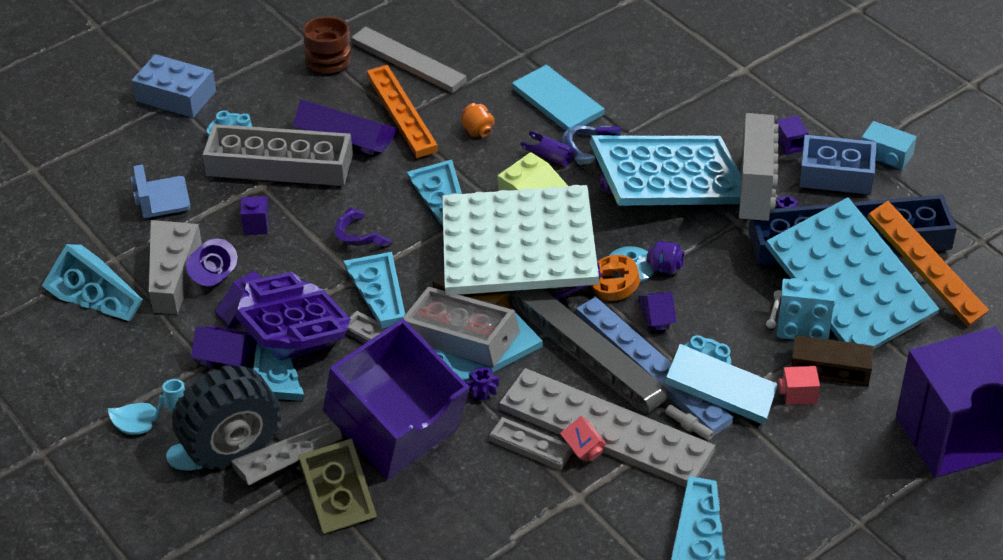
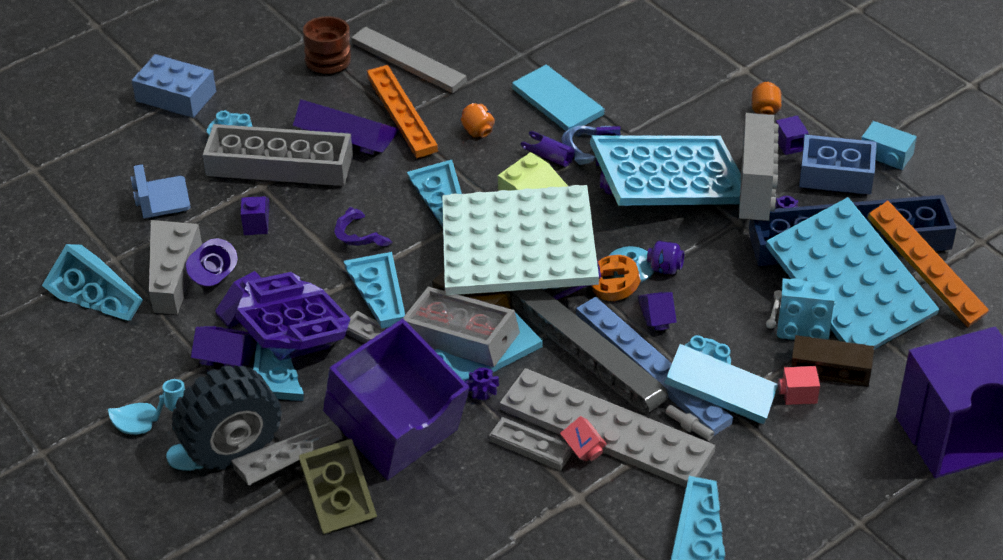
none -> orange head [752,82,782,115]

